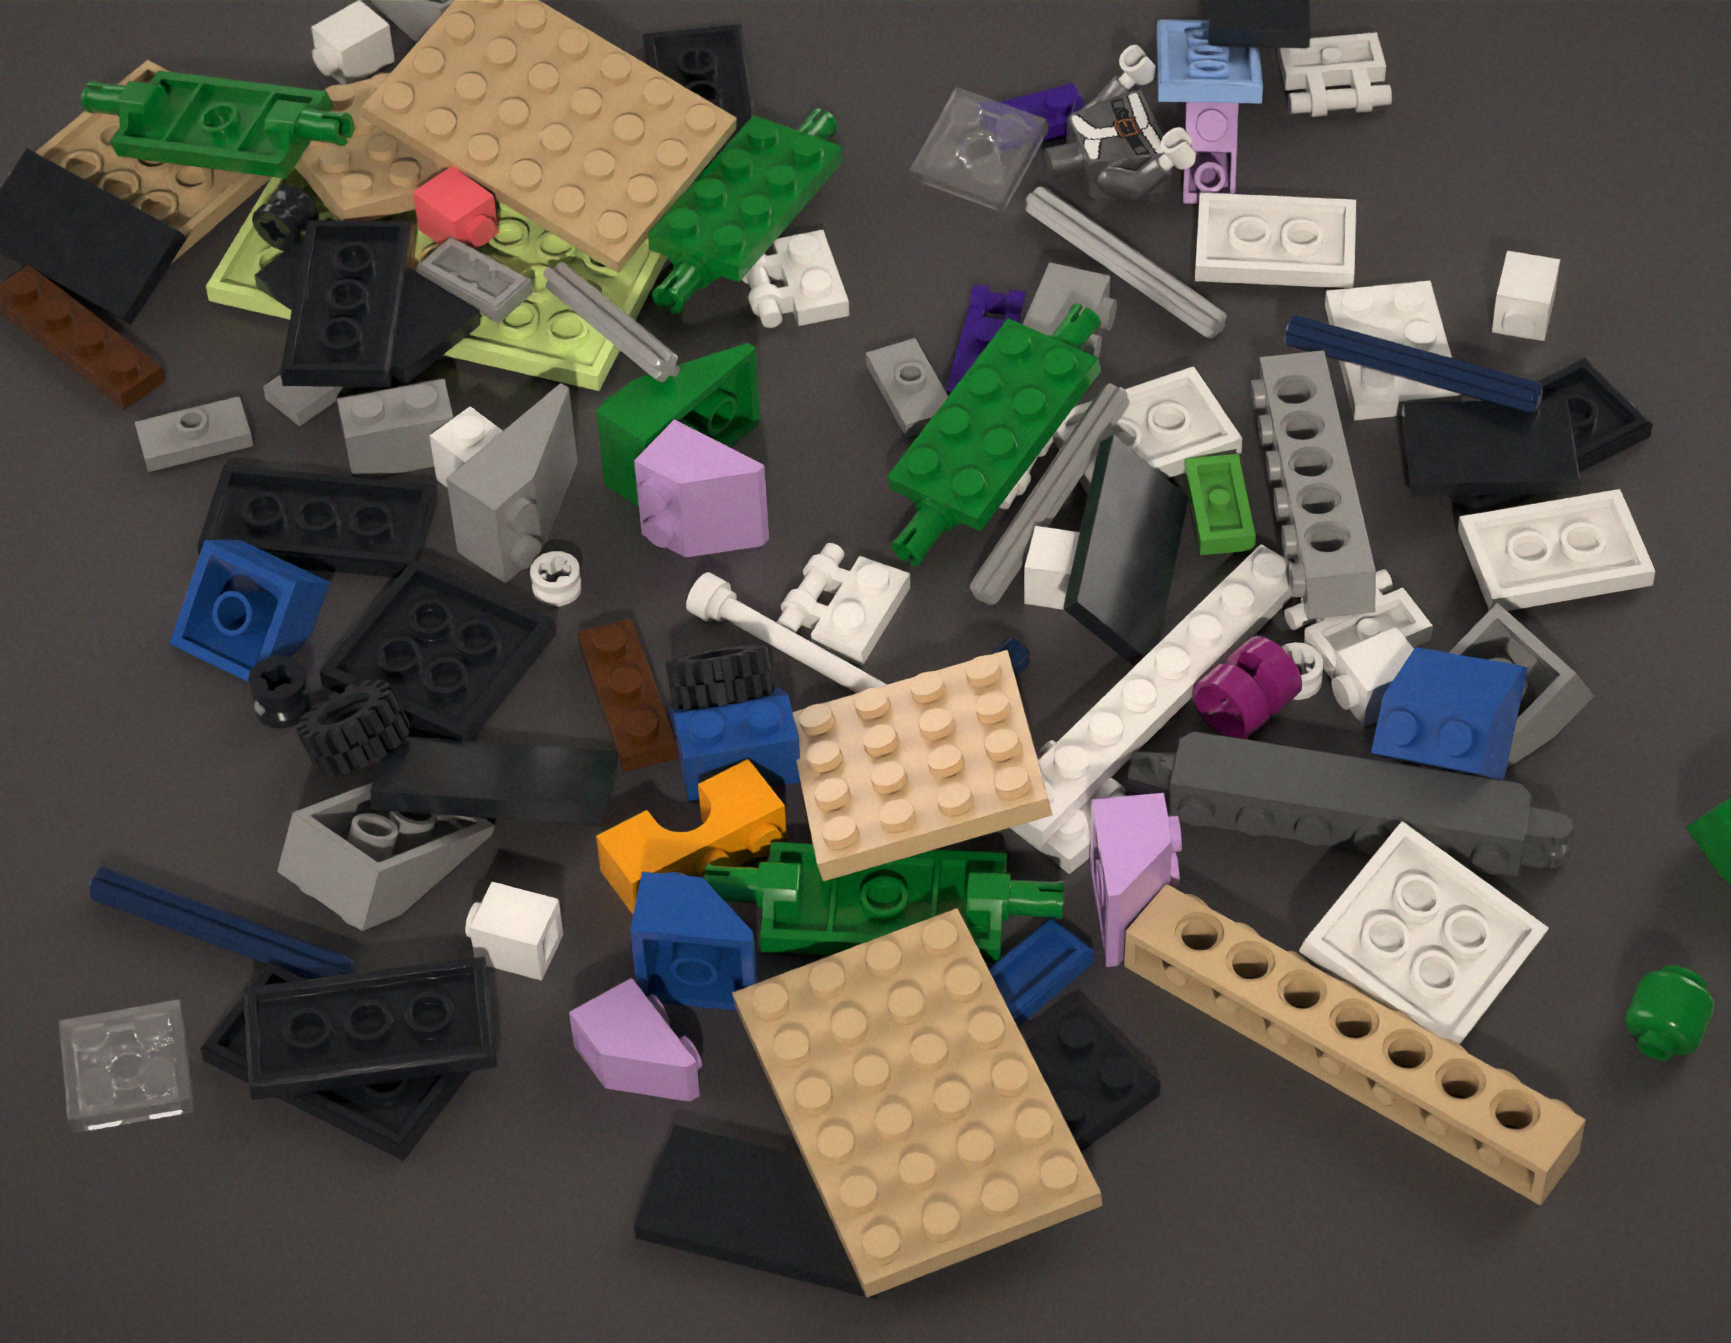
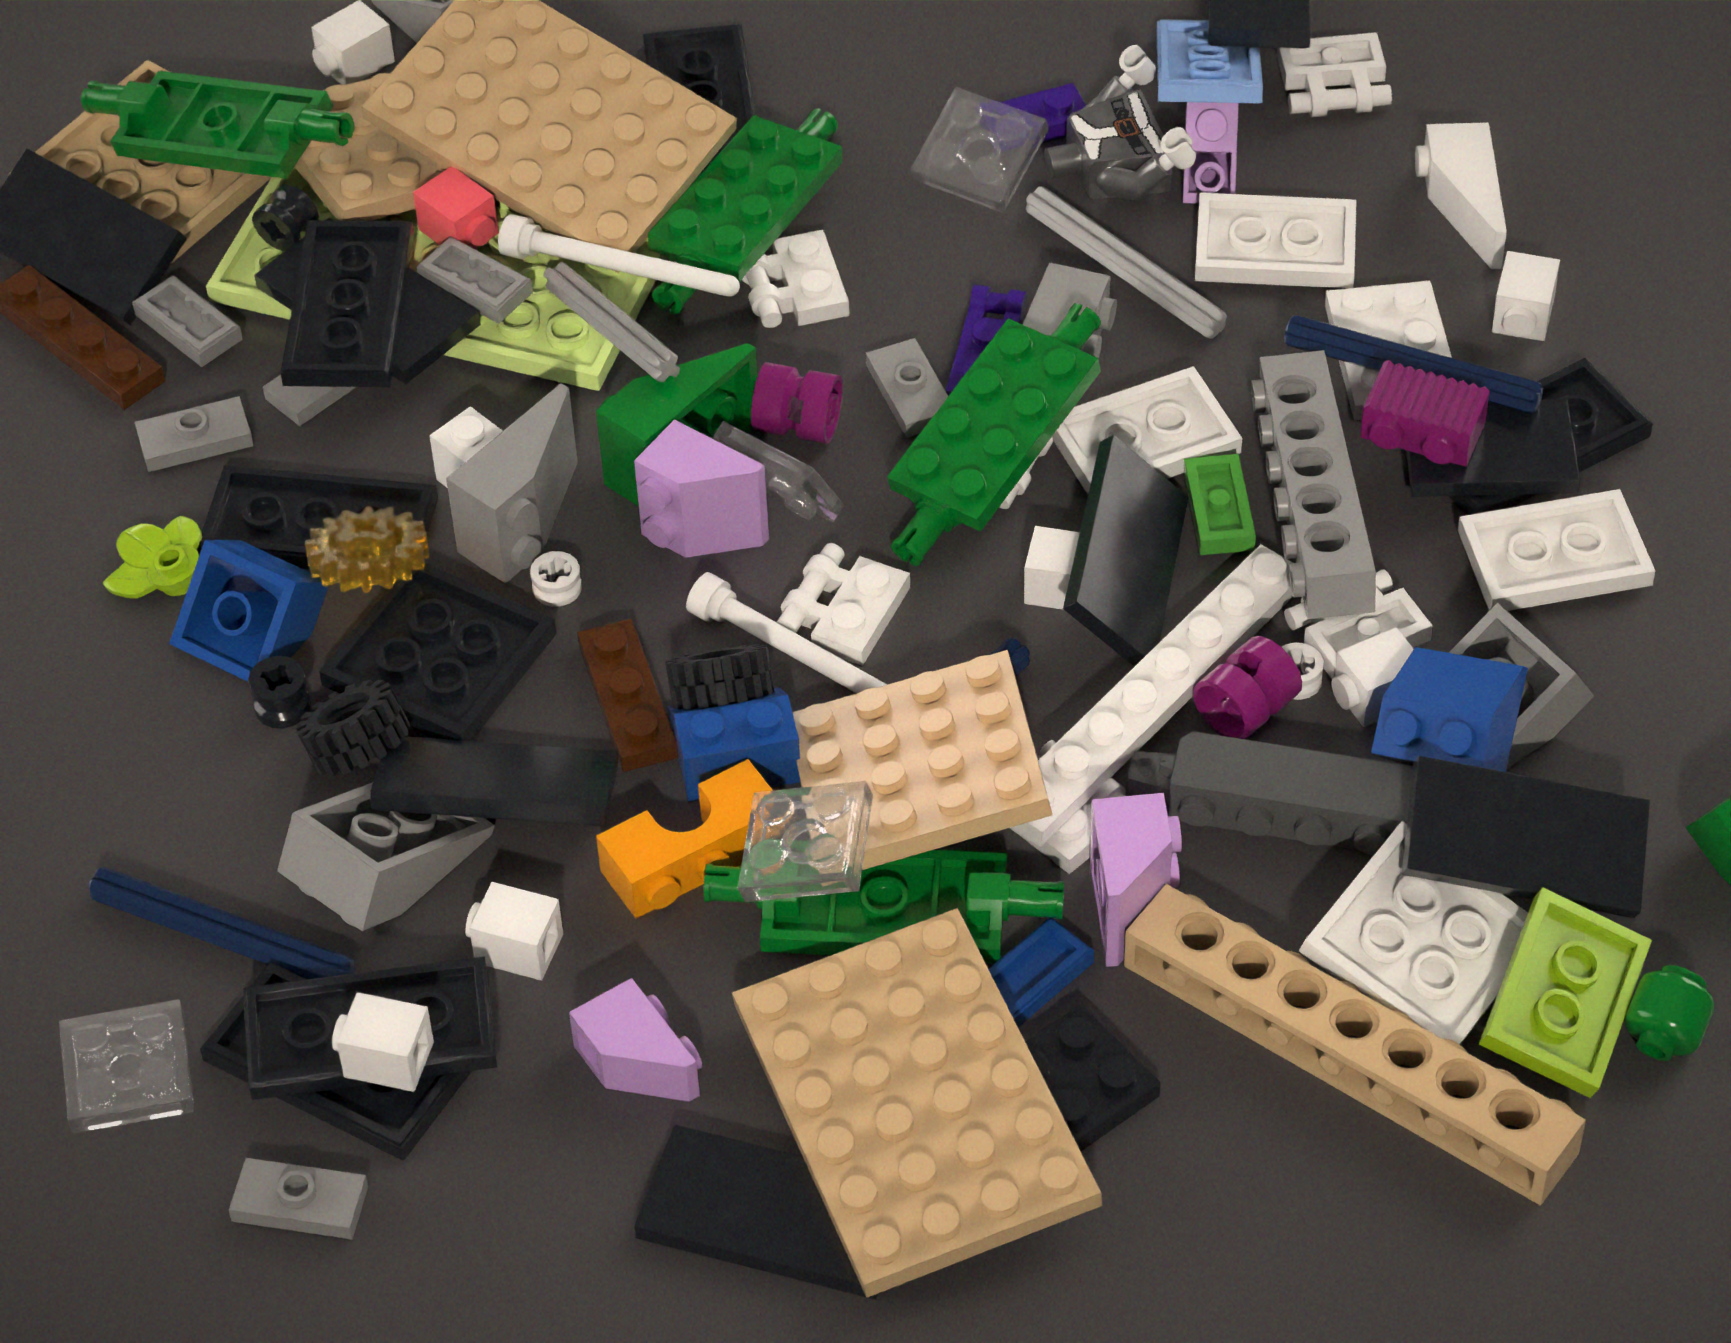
light grey slope [336,378,454,479] -> none
blue slope [630,872,757,1011] -> none
light grey axle [970,383,1130,605] -> none
none -> lime plate [103,516,202,599]
none -> light grey plate [132,275,243,367]
none -> light grey plate [229,1158,368,1239]
none -> clear yellow gear [305,506,429,593]
none -> white brick [332,992,434,1092]
none -> white piece [498,214,740,297]
none -> clear plate [712,421,844,523]
none -> clear plate [737,781,873,902]
none -> magenta wheel [751,362,843,444]
none -> magenta brick [1360,360,1490,467]
none -> black tile [1401,756,1650,918]
none -> white slope [1415,122,1507,269]
none -> lime plate [1479,887,1652,1098]

